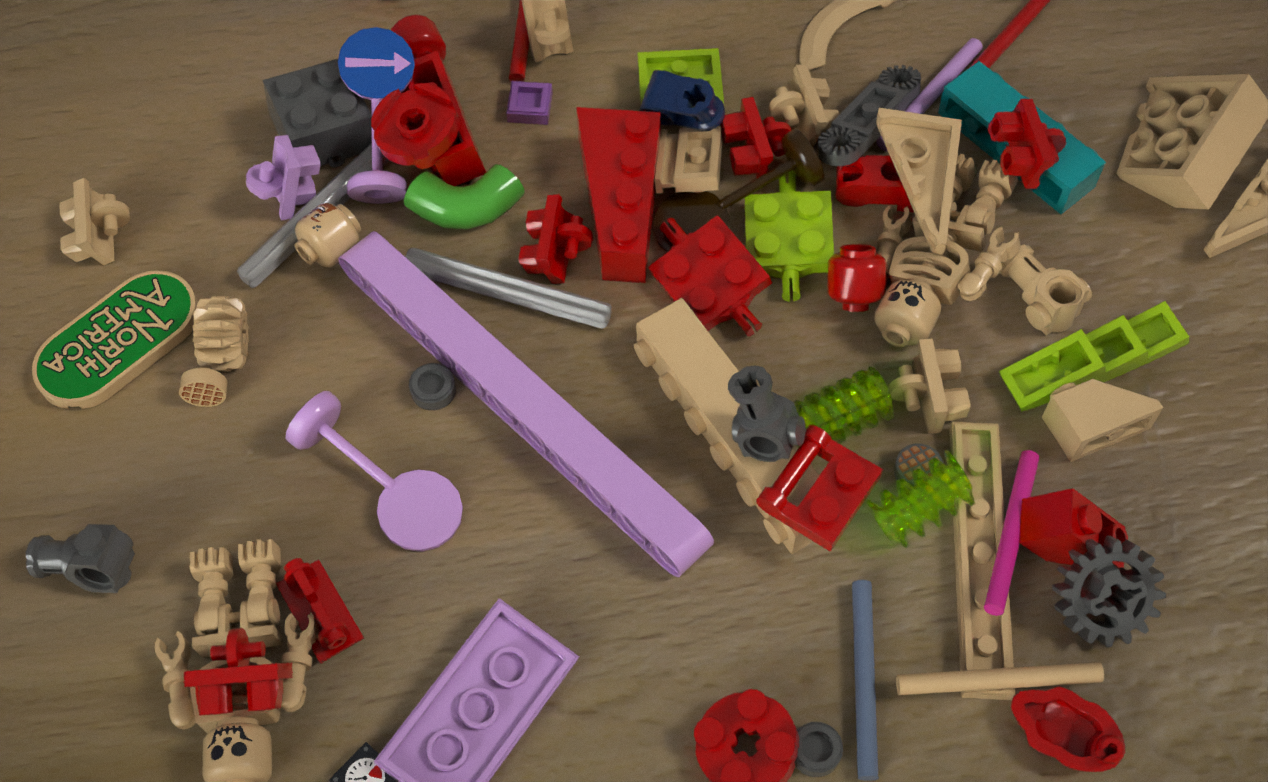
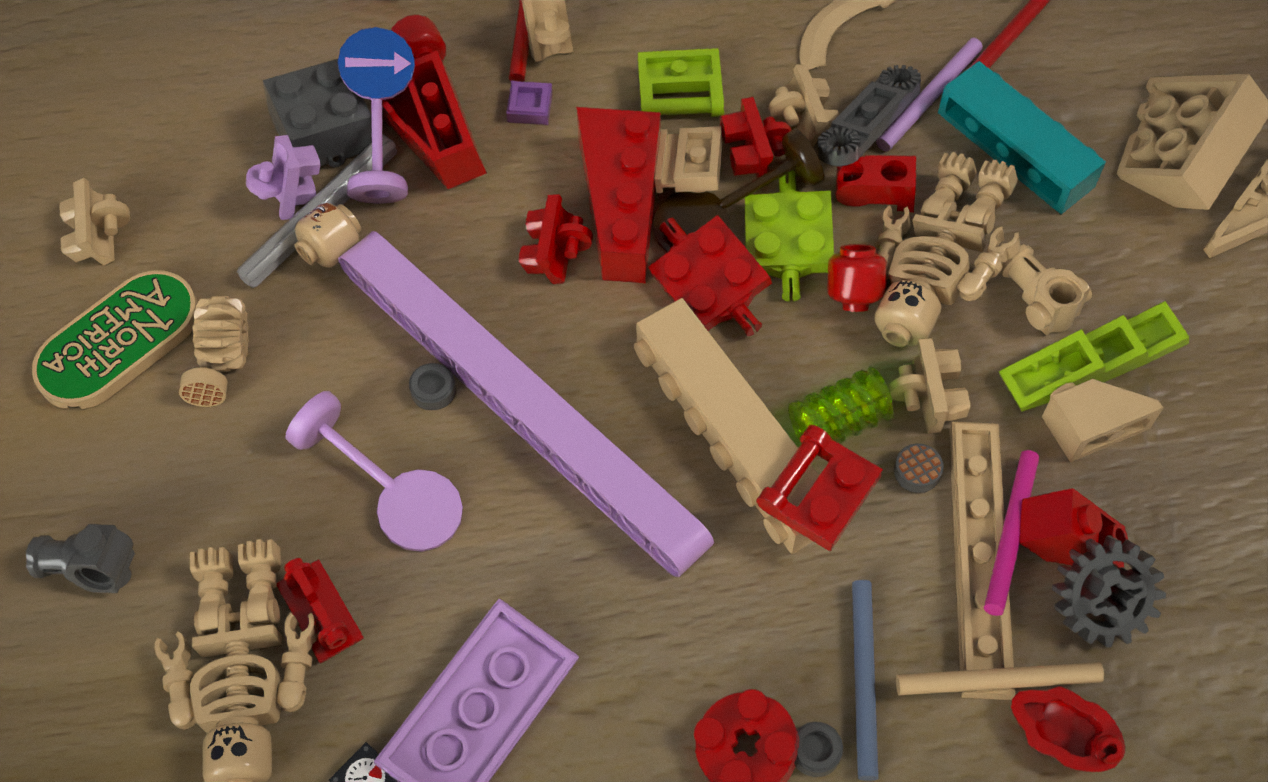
red hips [184,628,293,716] -> none
red plate [371,83,461,169] -> none
bright green cylinder [404,164,525,230] -> none
light grey axle [405,248,612,329] -> none
dark blue piece [639,70,725,131] -> none
dark grey connector [728,366,806,462] -> none
clear neon green piece [864,449,975,549] -> none
tan wing [876,108,962,255] -> none
red hips [988,99,1067,189] -> none

